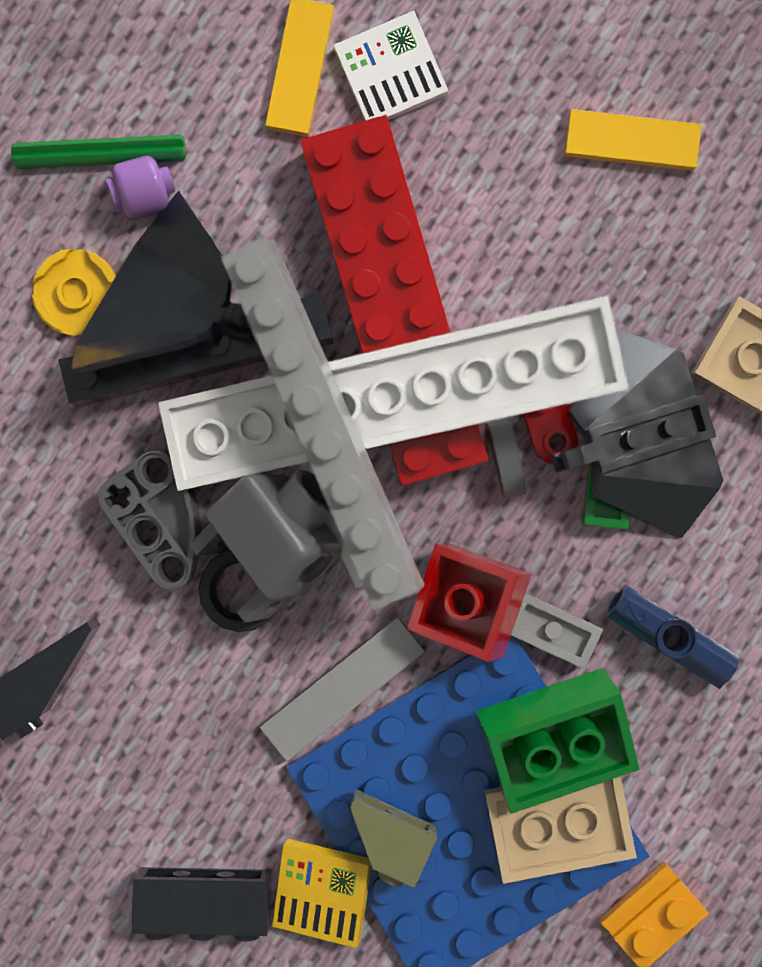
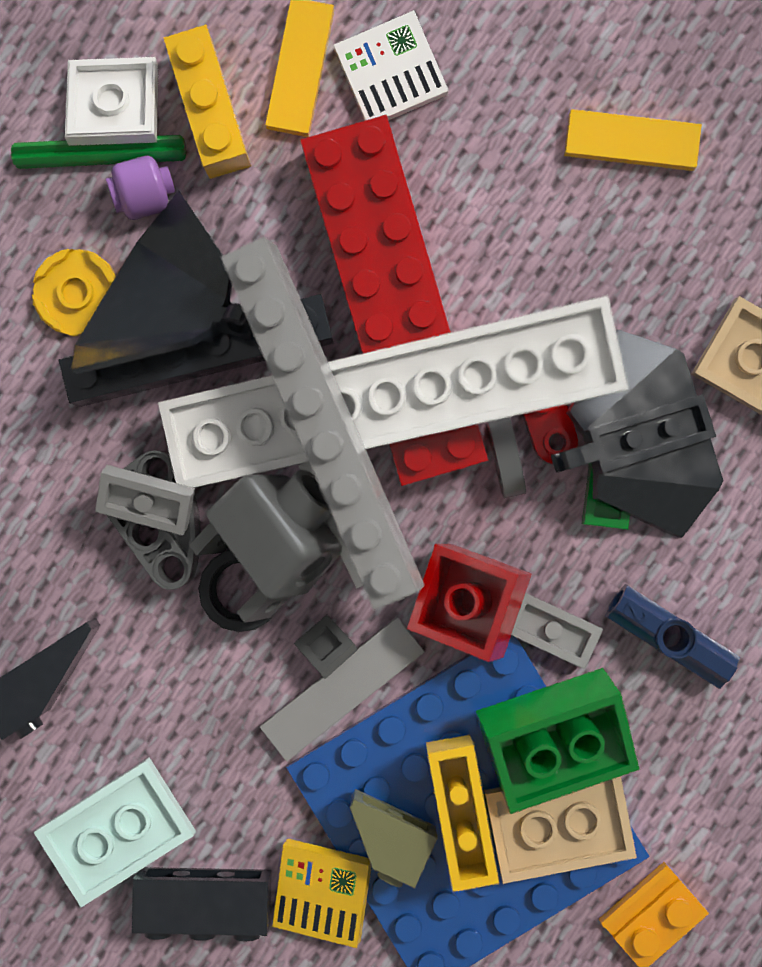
none -> light aqua plate [34,758,196,907]
none -> white tile [65,57,158,146]
none -> light grey plate [95,465,195,535]
none -> yellow brick [163,25,251,179]
none -> dark grey plate [294,614,358,679]
none -> yellow brick [426,735,499,892]

